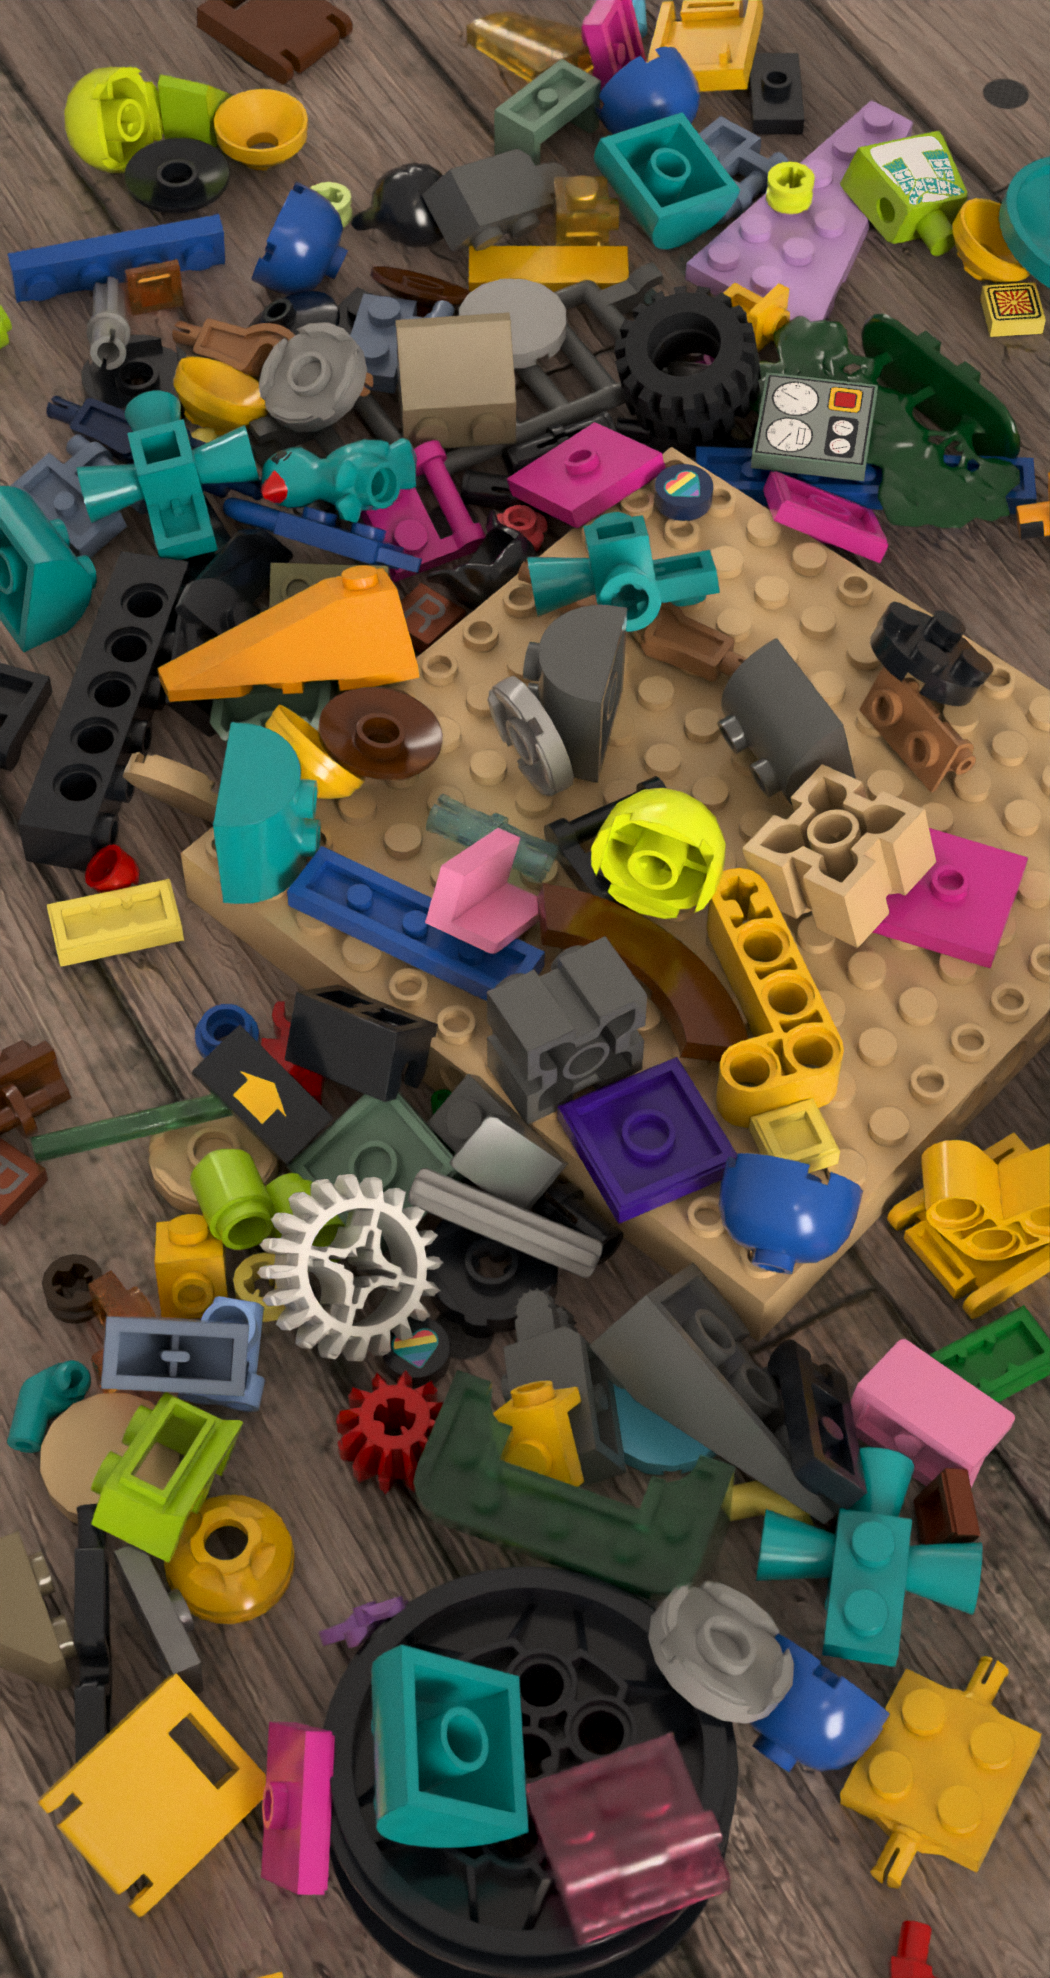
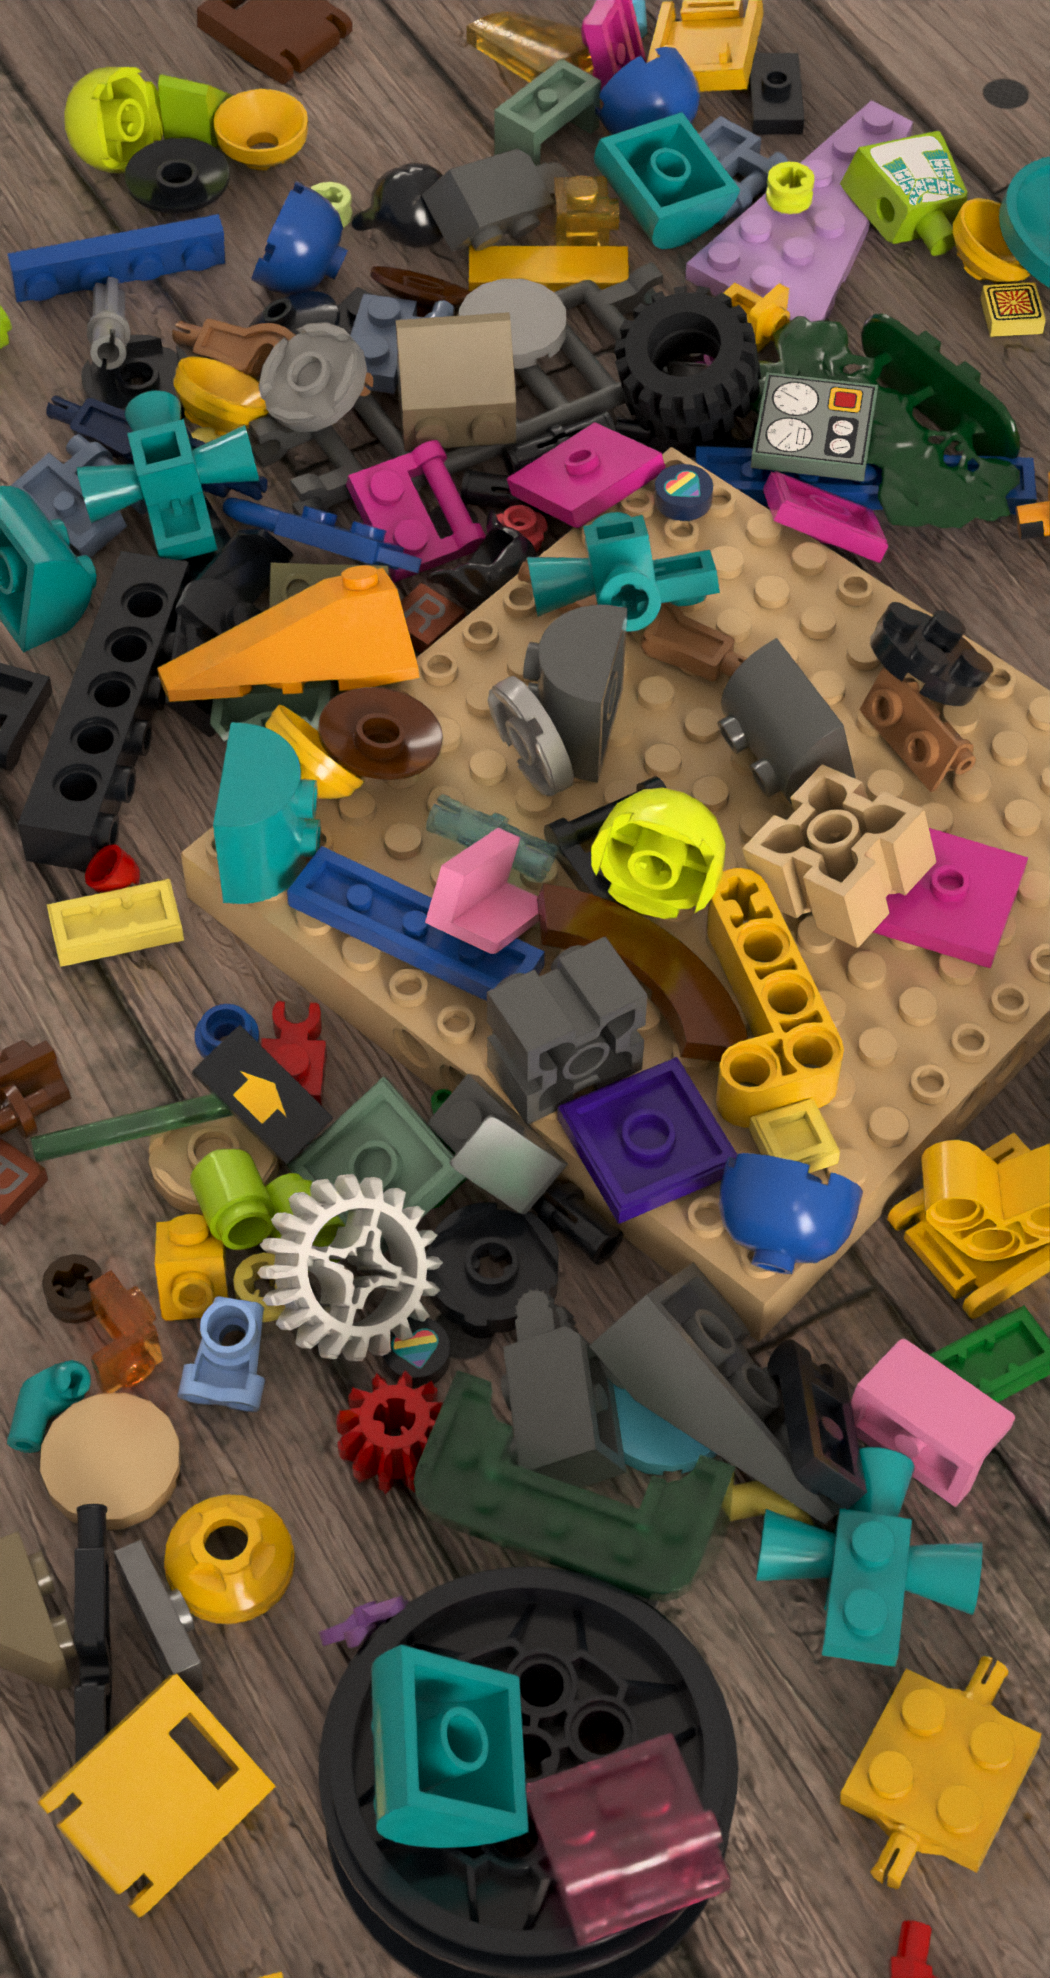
lime window [91,1392,243,1563] -> none
sand blue slope [101,1316,249,1396] -> none
clear orange slope [123,259,184,316] -> none
tan tile [123,752,218,822] -> none
teal animal [260,438,417,523] -> none
dark pink plate [261,1722,335,1895] -> none
black hinge [285,985,438,1102] -> none
light grey axle [408,1168,603,1278] -> none
yellow bracket [489,1381,584,1499] -> none
light grey tile [648,1581,794,1724] -> none
blue cylinder [749,1633,890,1773] -> none
copper tile [913,1468,981,1545] -> none

